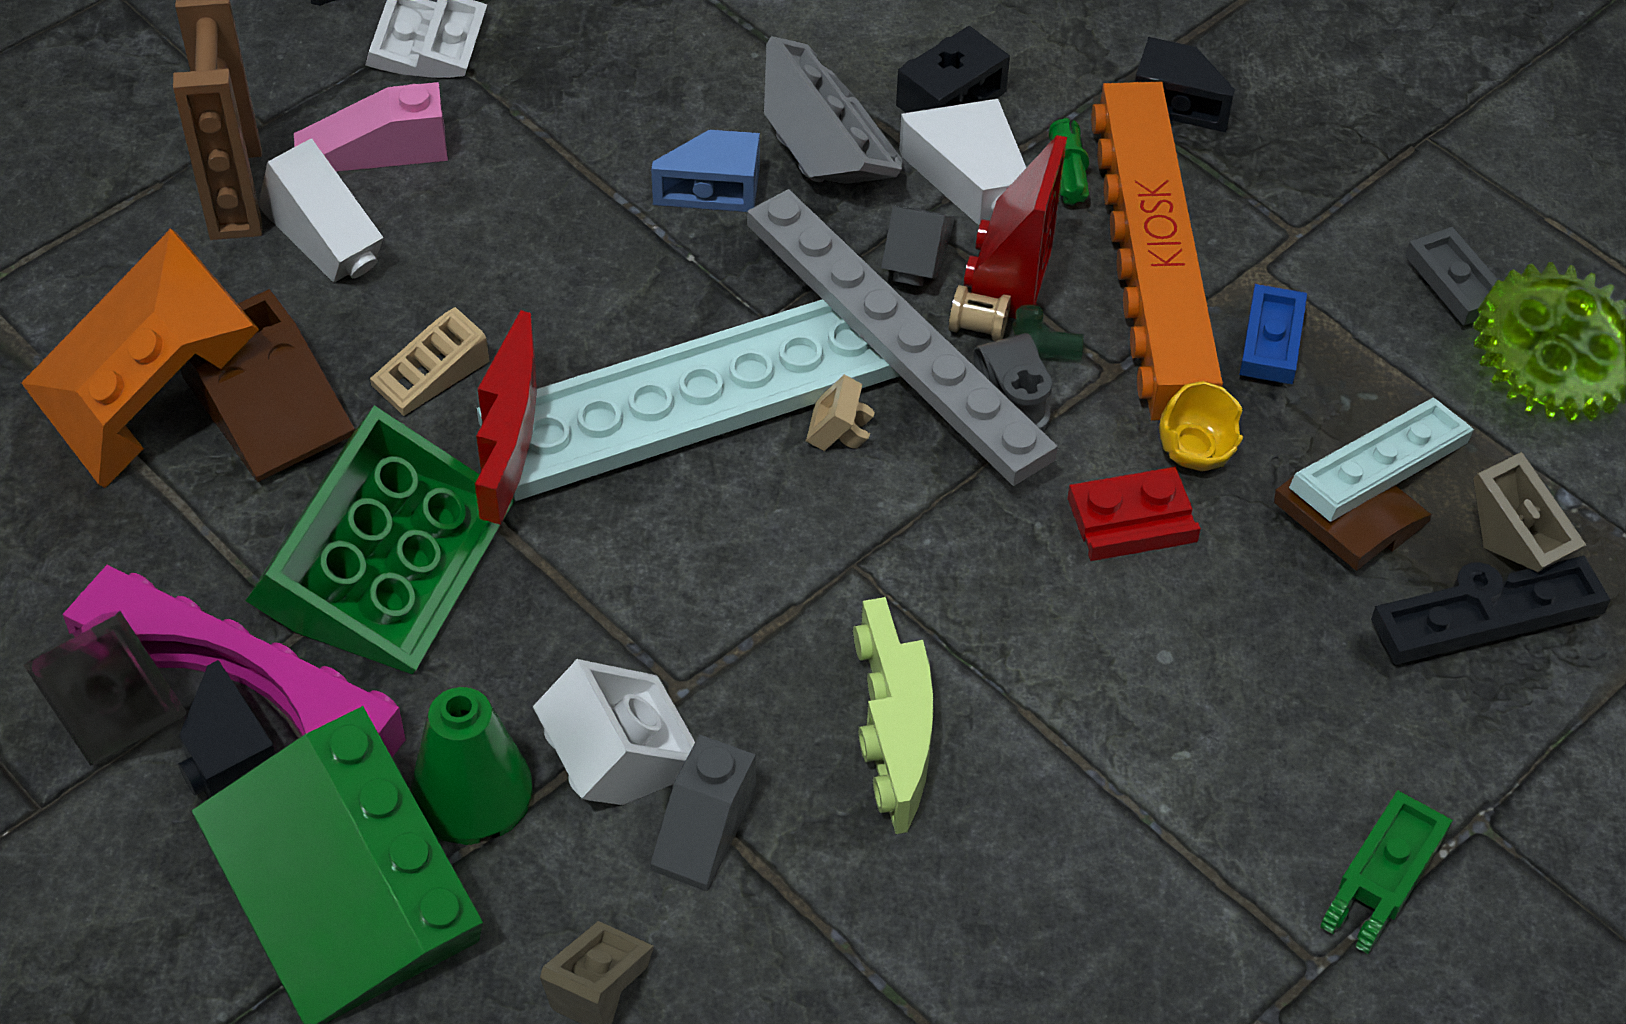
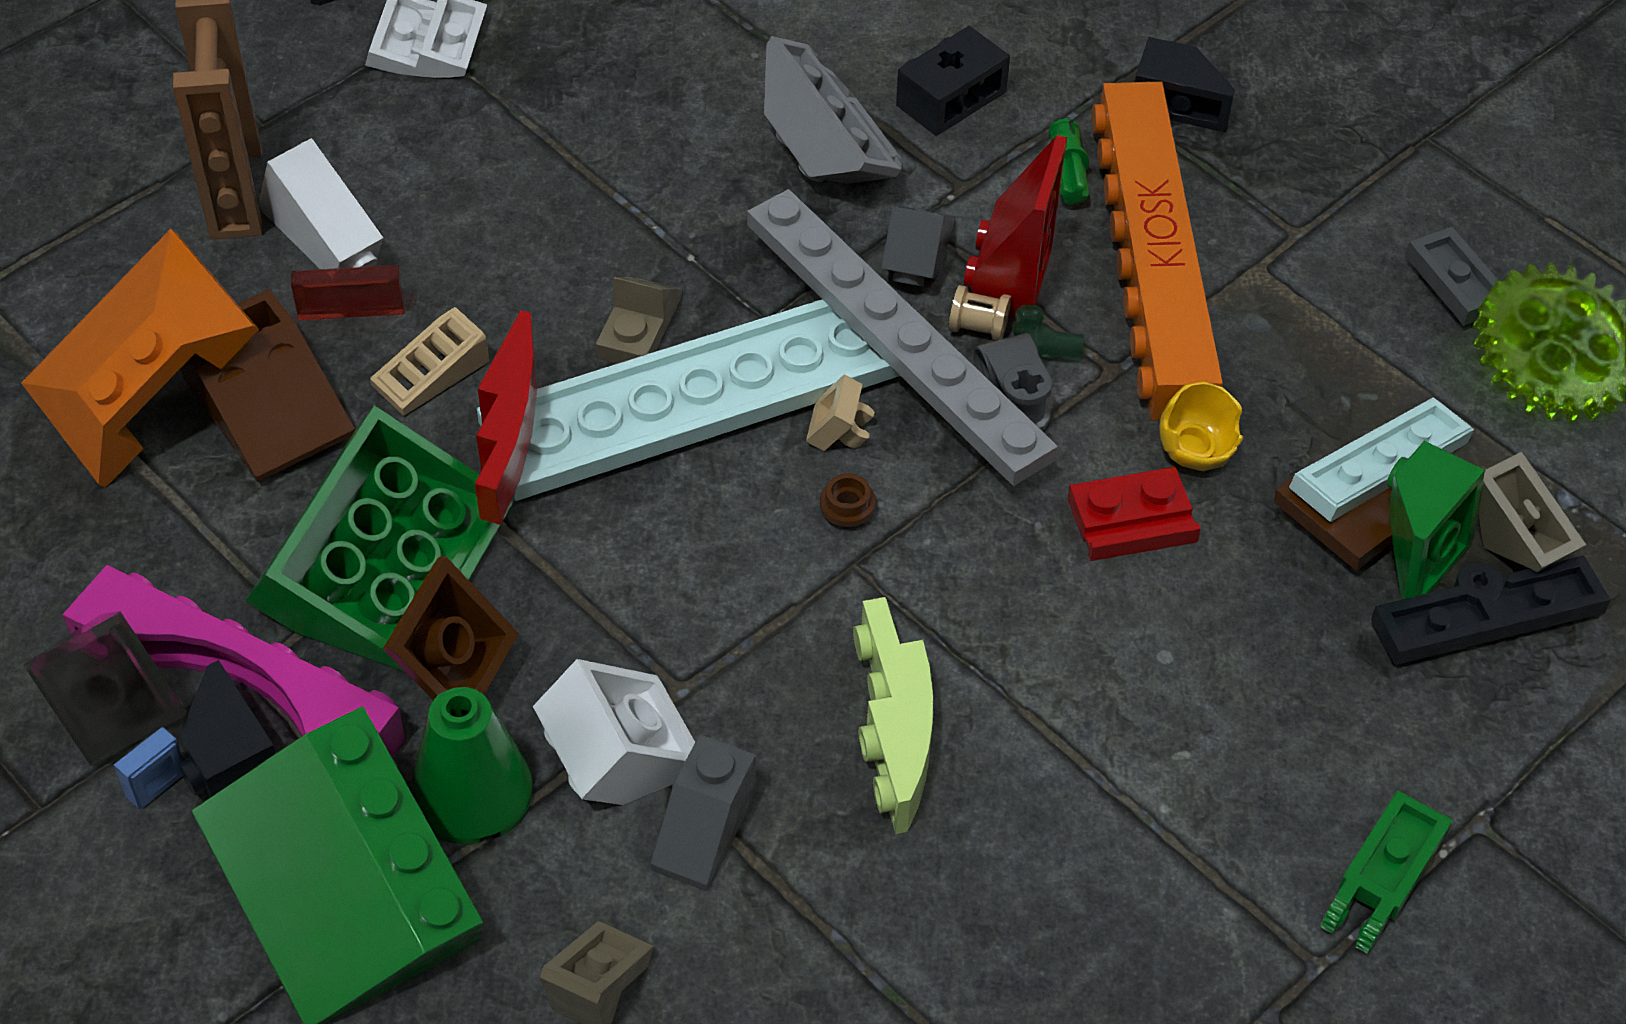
bright pink slope [294,82,448,172] -> none
medium blue slope [651,130,760,212] -> none
white slope [899,99,1026,225] -> none
blue plate [1239,284,1307,384] -> none
none -> medium blue tile [114,727,183,809]
none -> clear red tile [291,265,404,321]
none -> reddish brown slope [383,556,519,701]
none -> dark tan slope [595,277,682,364]
none -> reddish brown plate [820,473,876,527]
none -> green slope [1387,441,1485,600]

